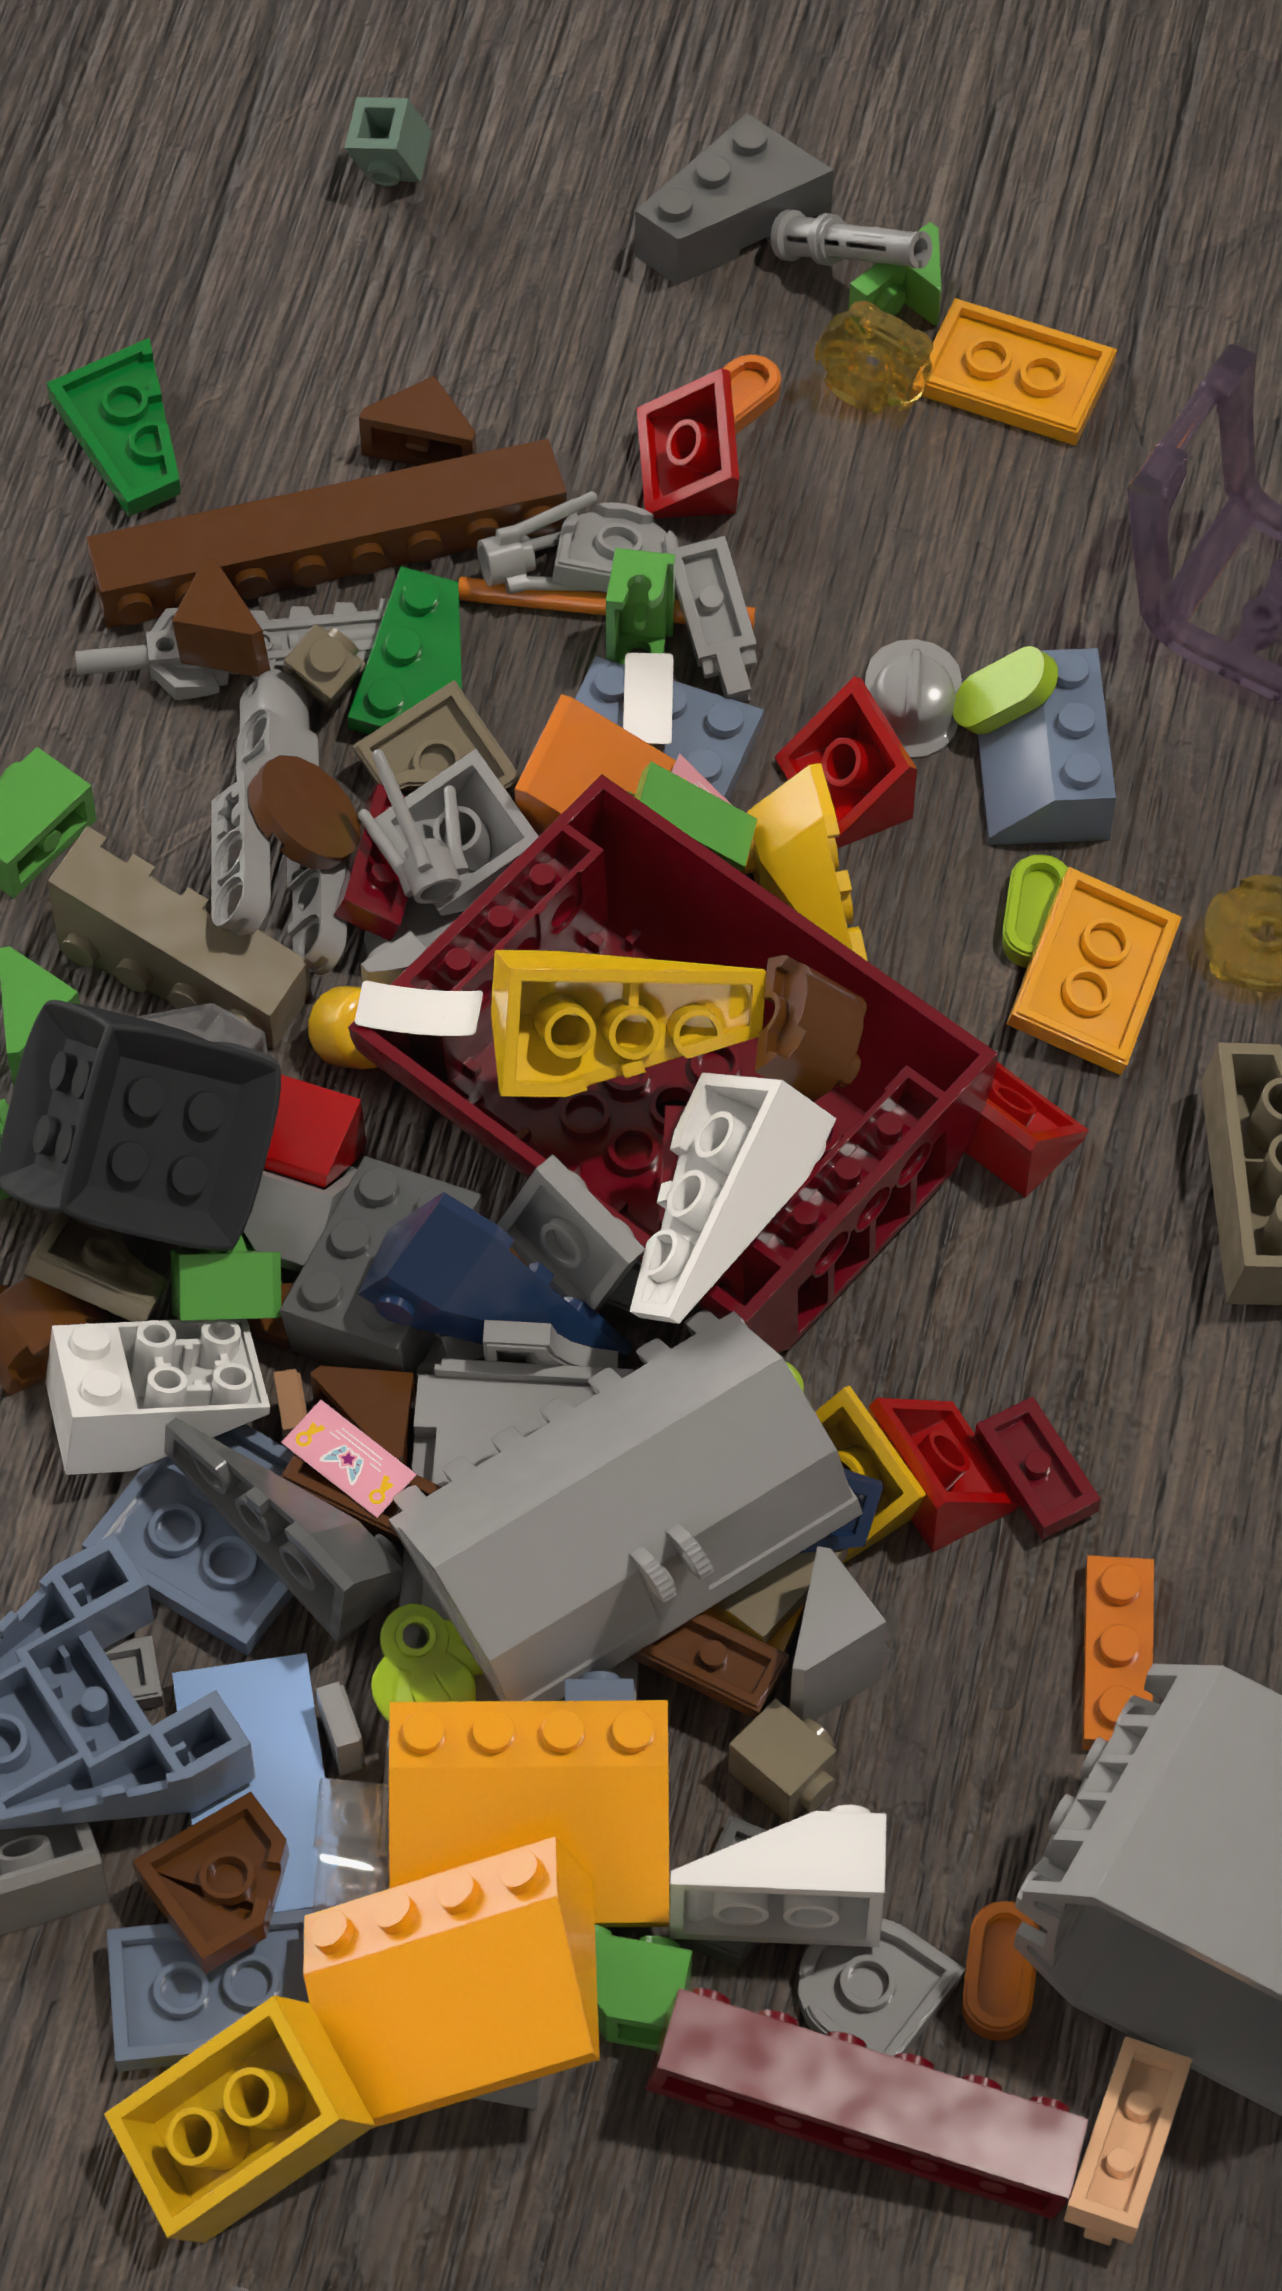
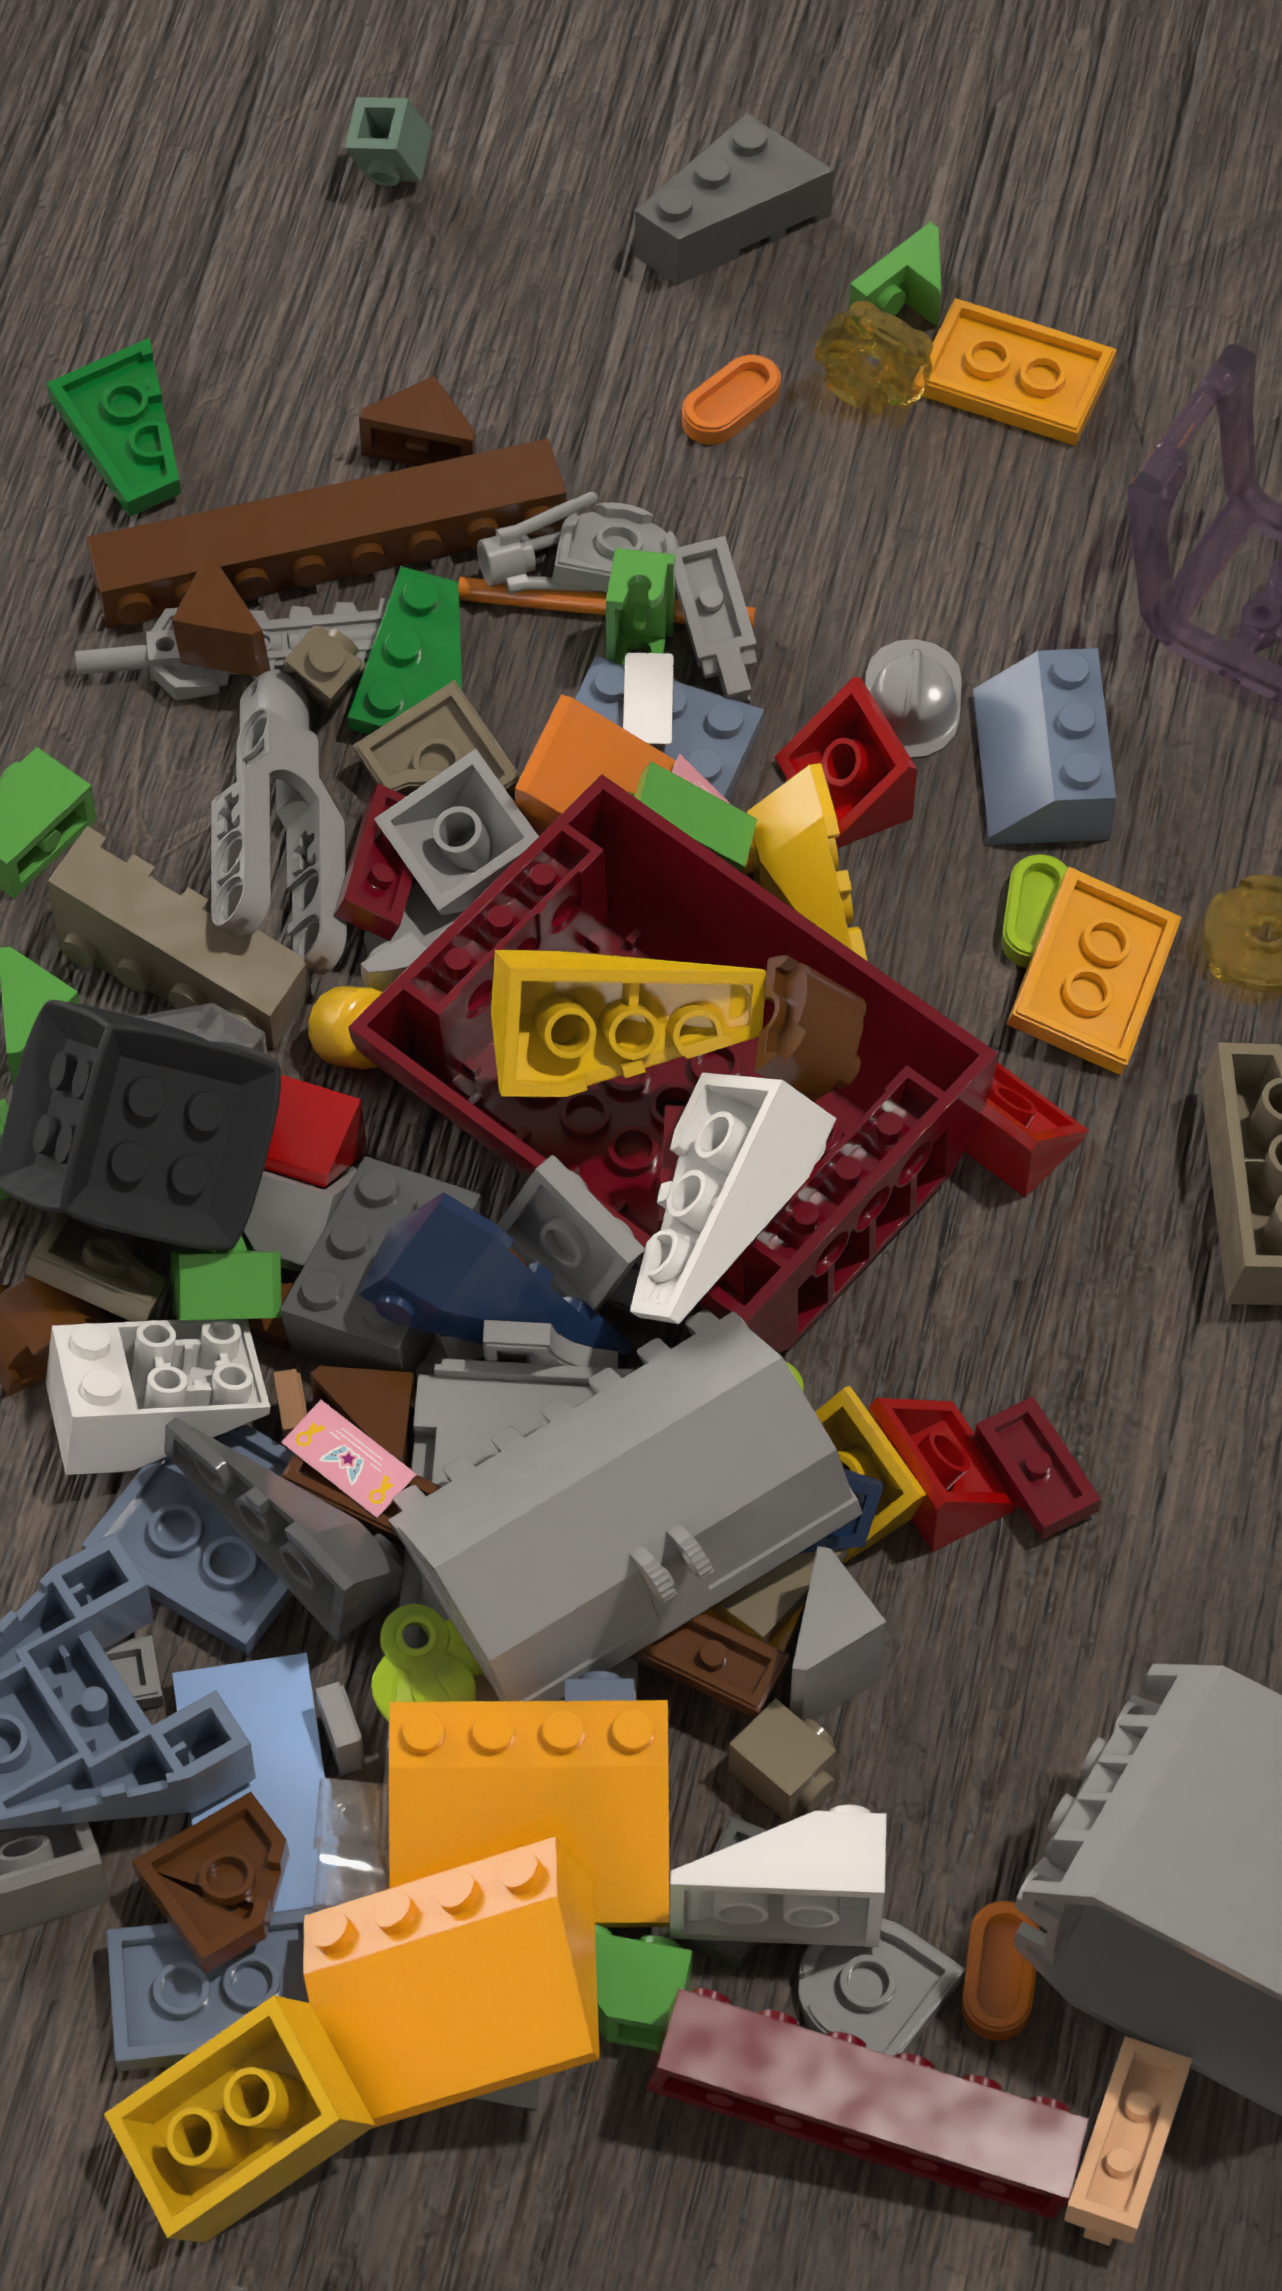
reddish brown tile [248,755,361,870] -> none
white sticker [355,981,483,1036] -> none
light grey plant [358,749,469,904] -> none
red slope [637,368,739,519] -> none
light grey pin [770,209,933,269] -> none
lime tile [953,646,1058,735] -> none
orange plate [1082,1555,1154,1751] -> none

